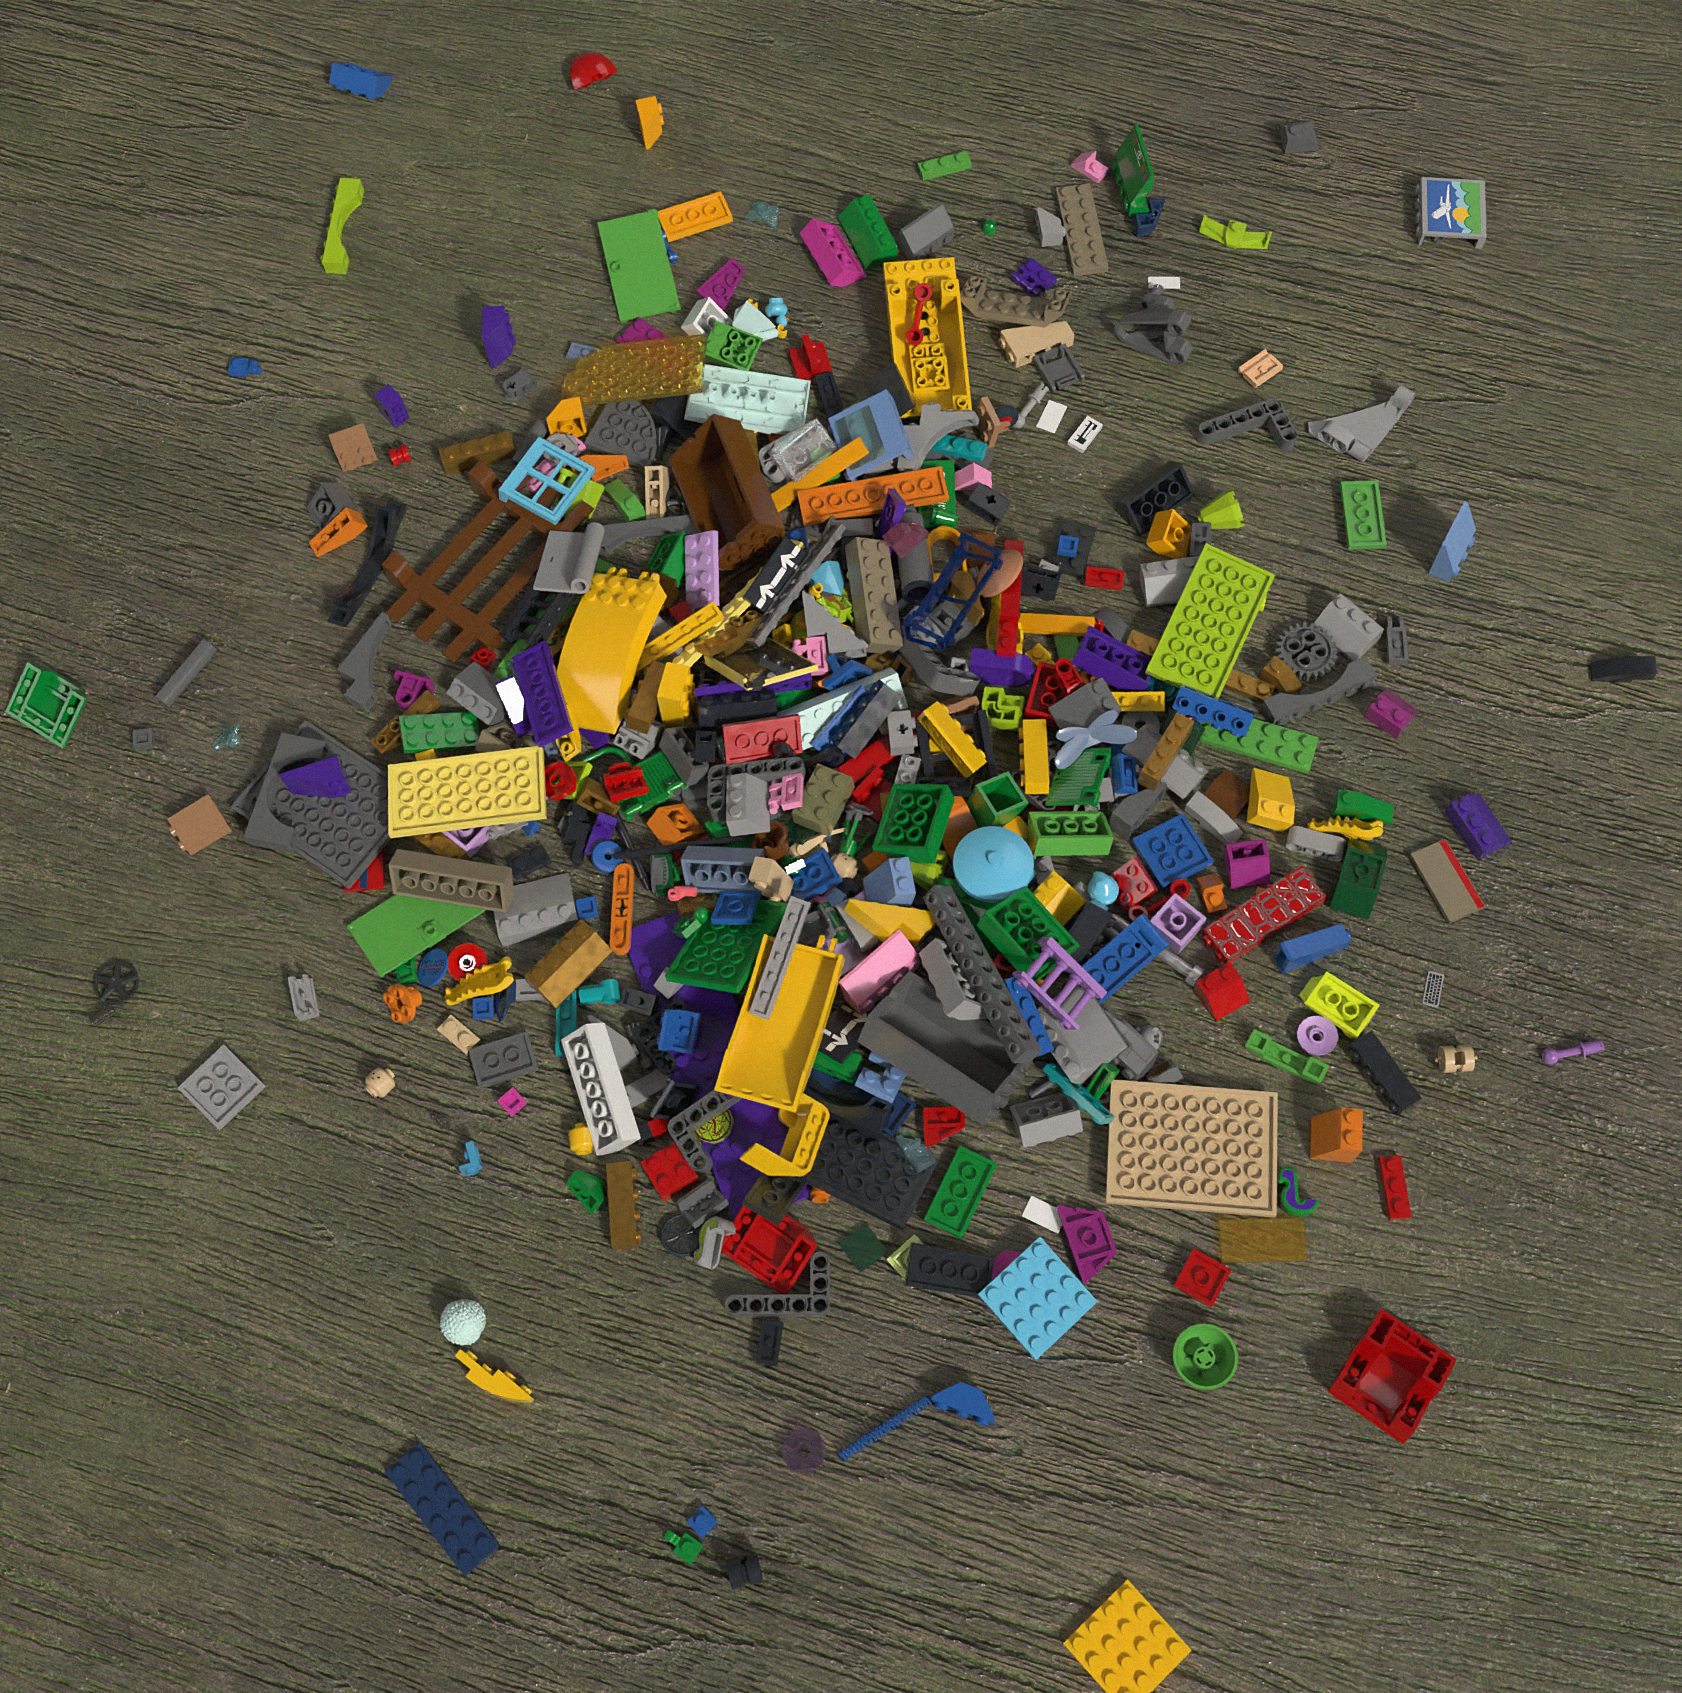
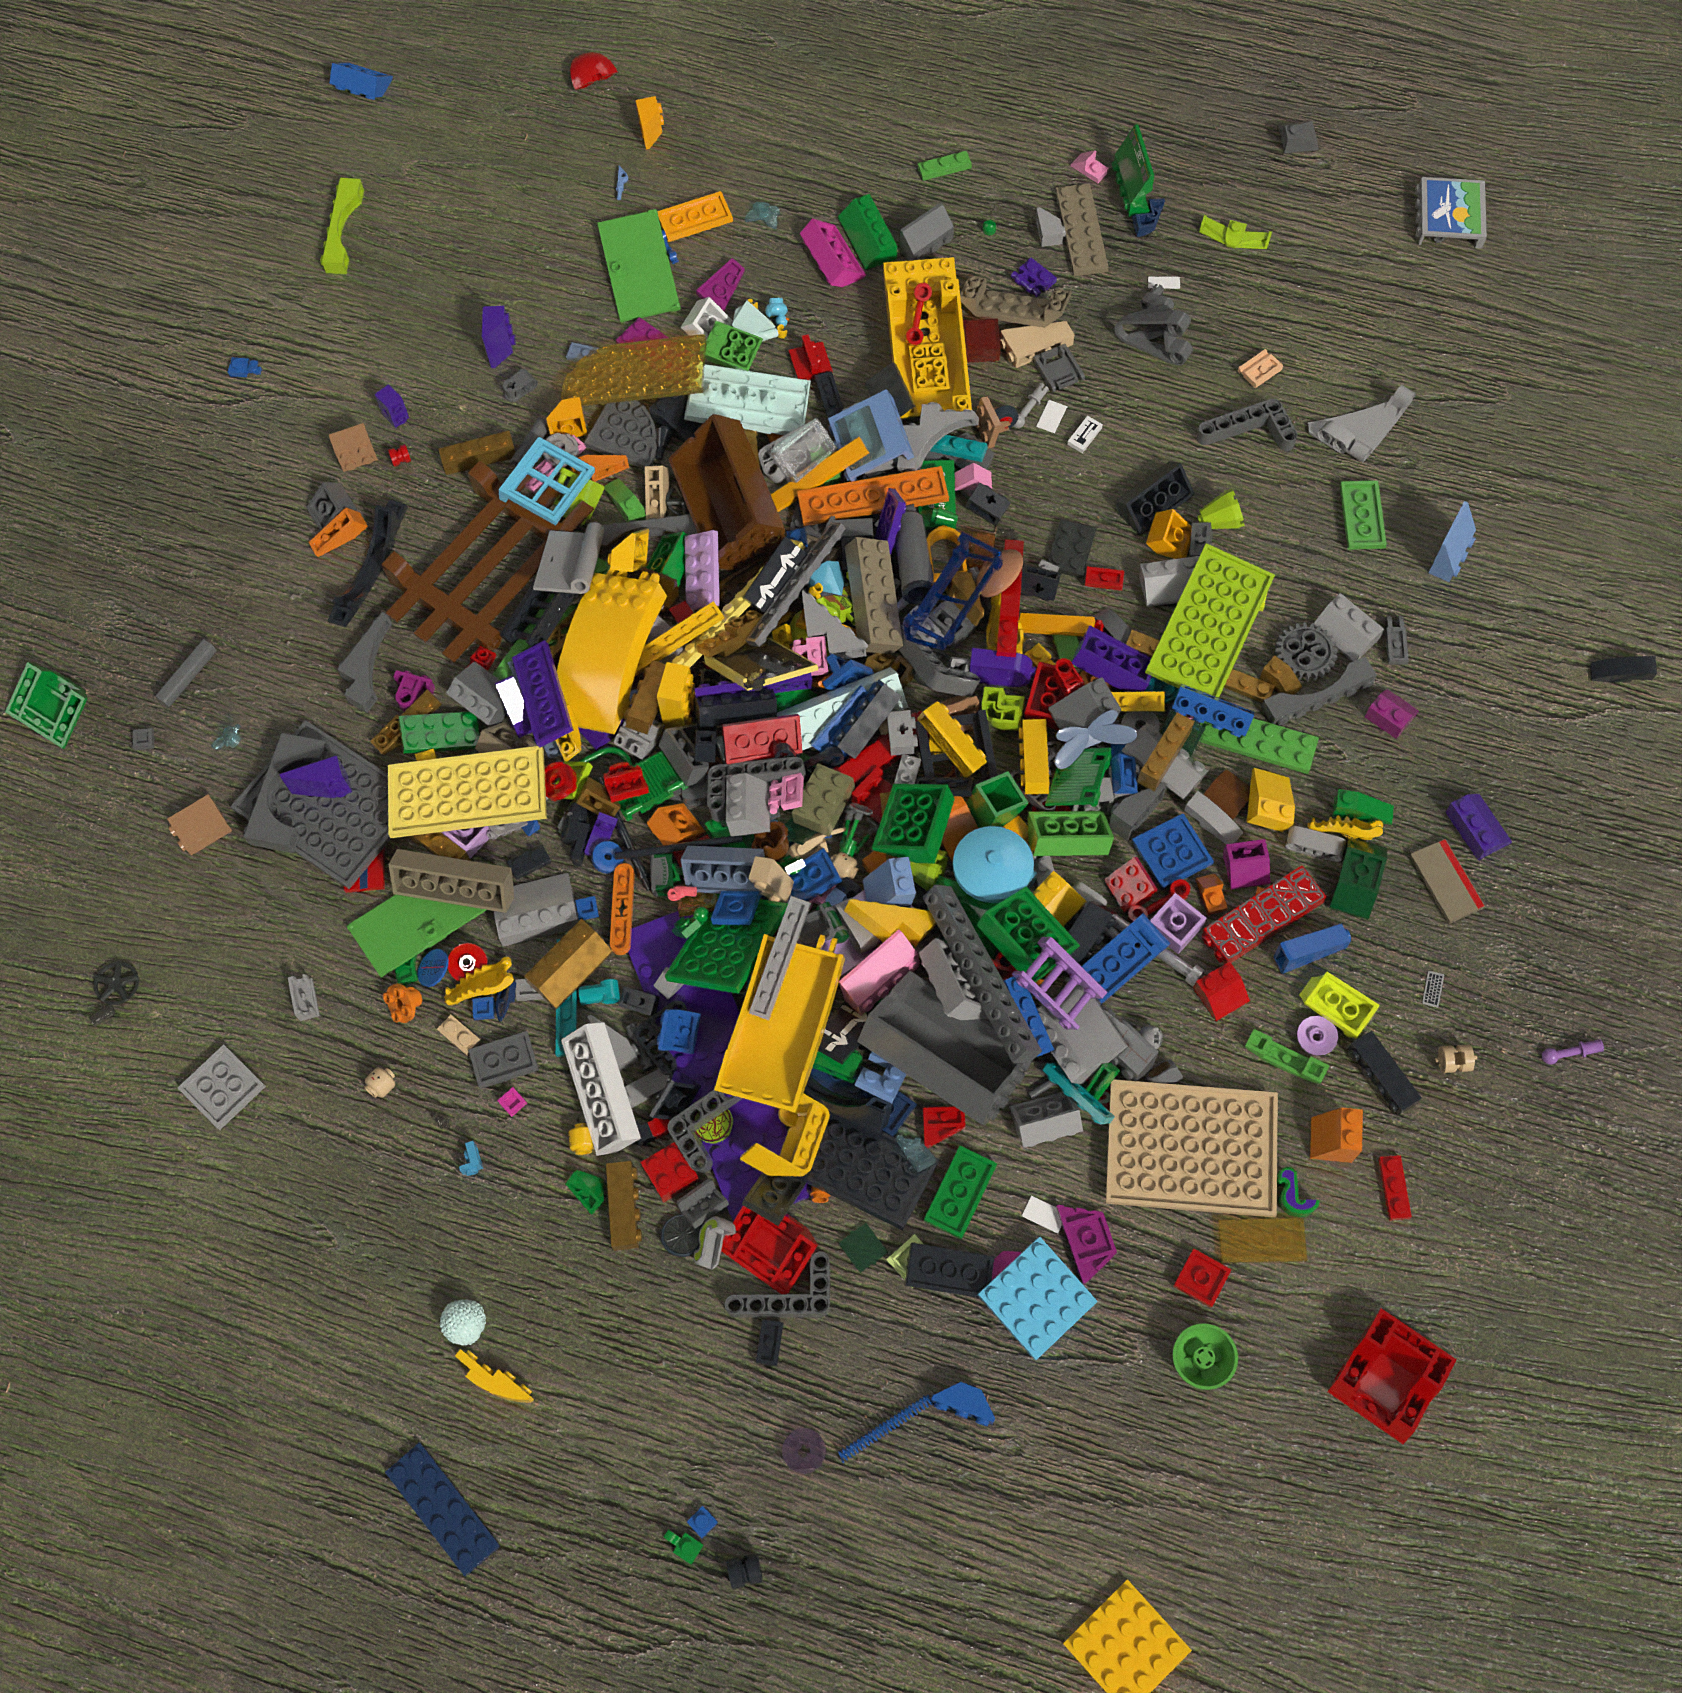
clear pink slope [882,522,929,559] -> none
blue plate [1057,535,1079,558] -> none
medium azure hat [1087,871,1119,905] -> none
none -> yellow slope [608,528,649,572]
none -> medium blue hand [616,165,629,200]
none -> clear red brick [963,318,1001,363]

